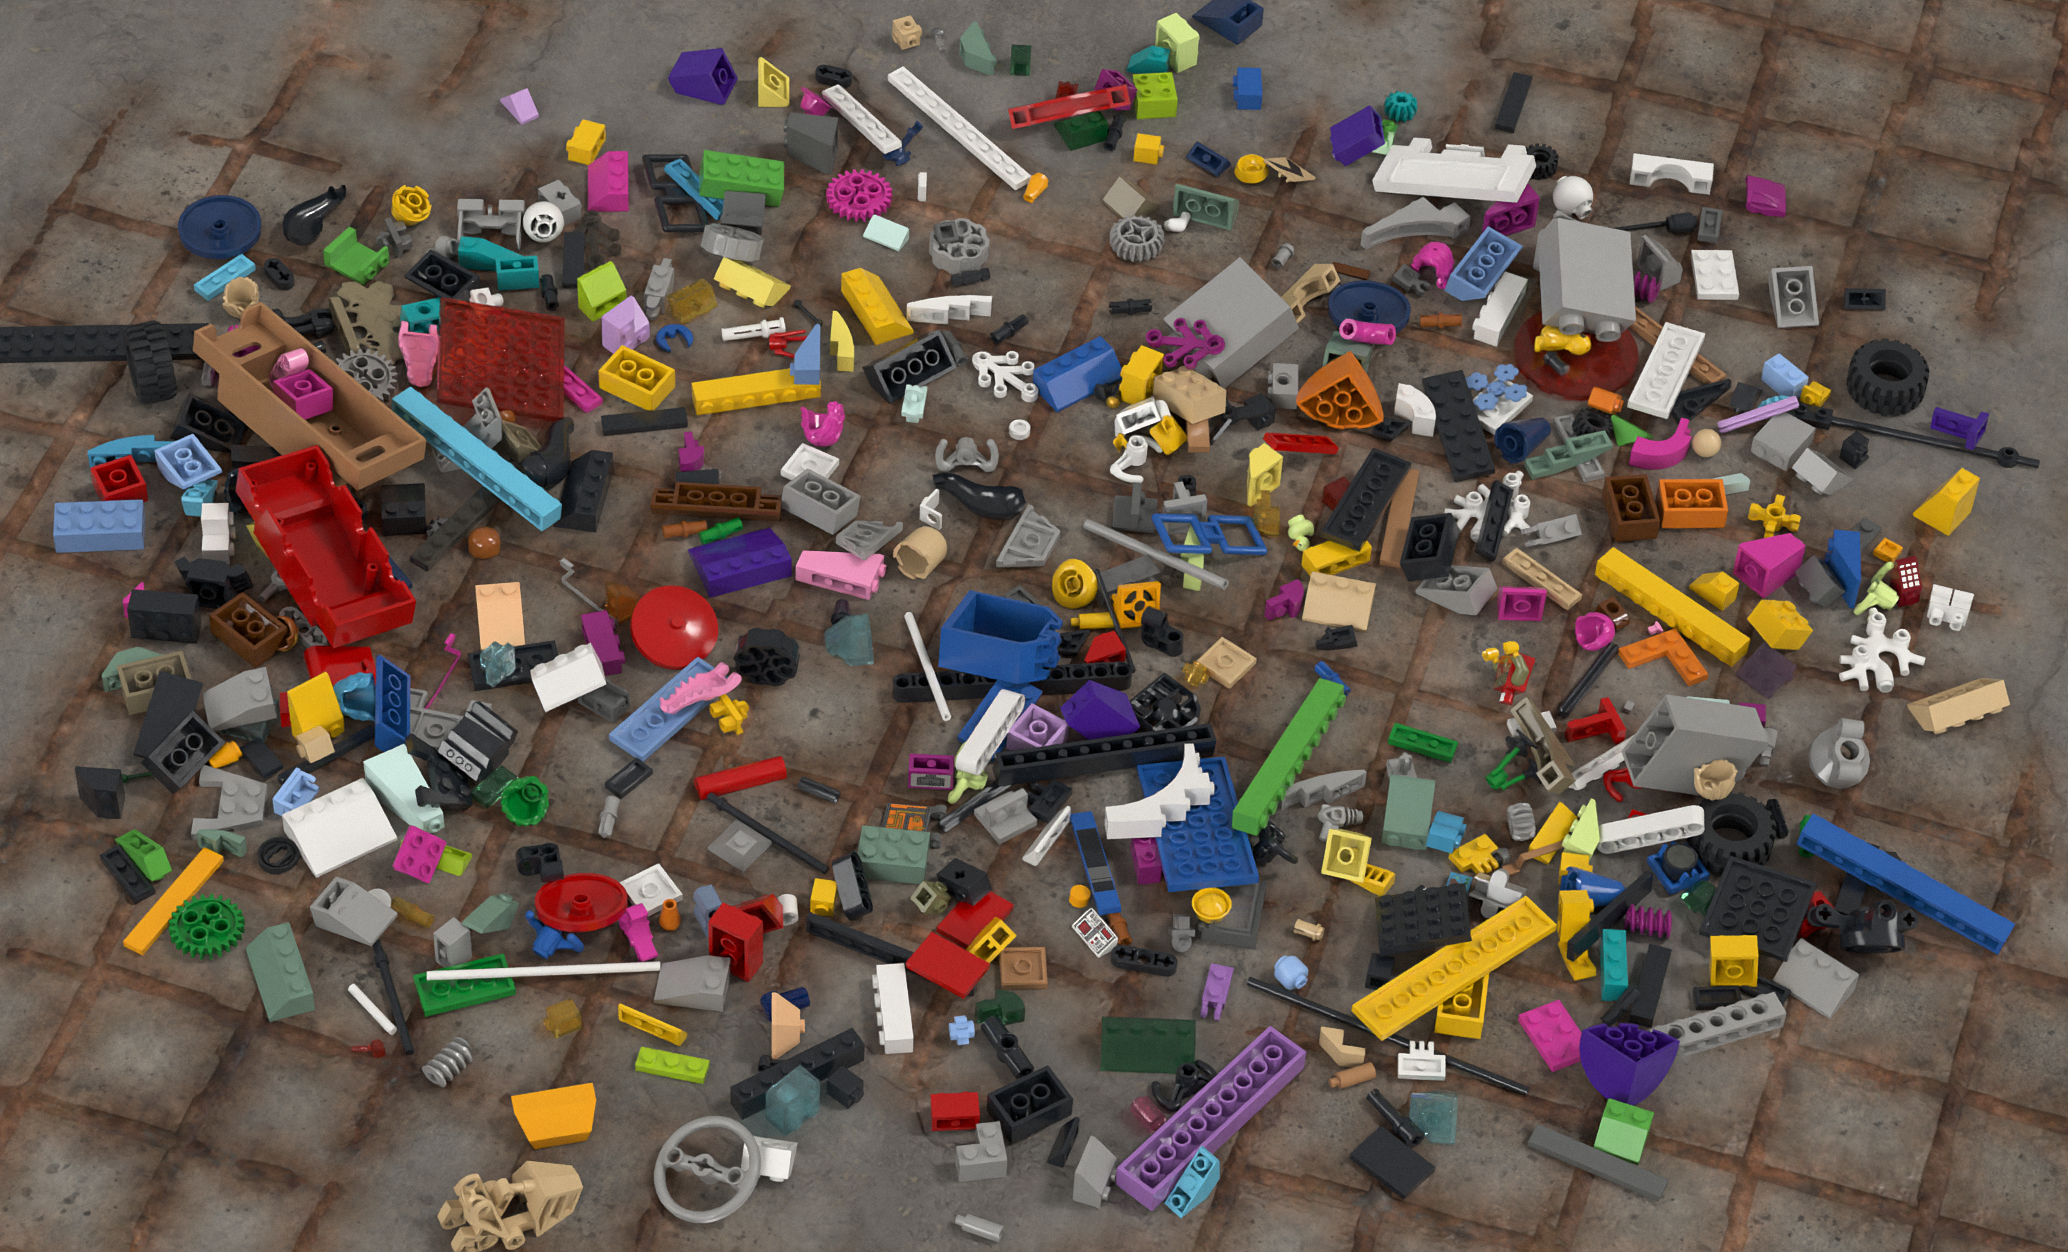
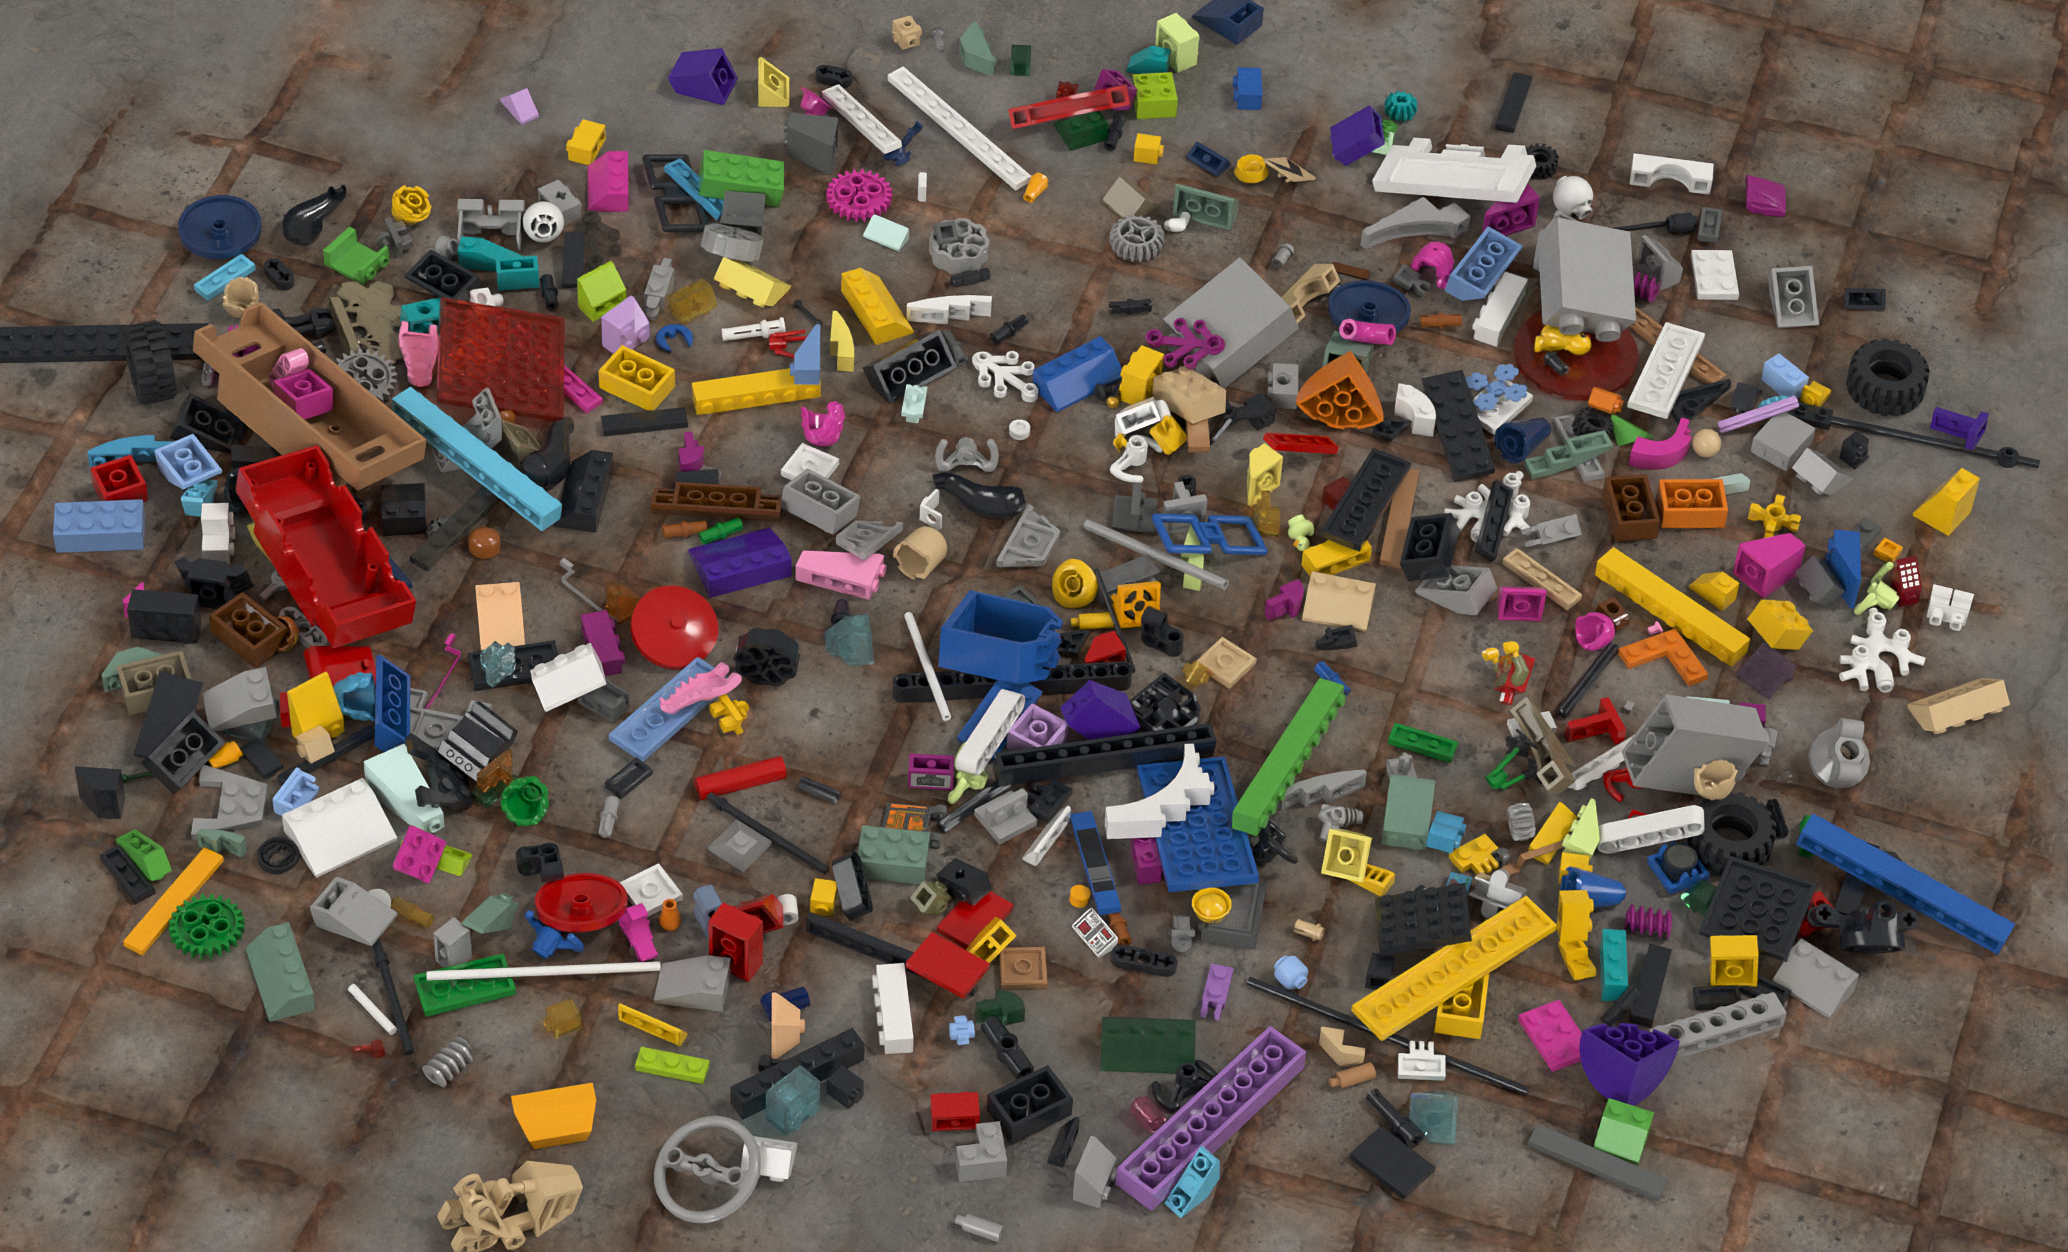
black tile [1566,871,1653,962] -> none
none -> clear orange slope [477,748,513,792]

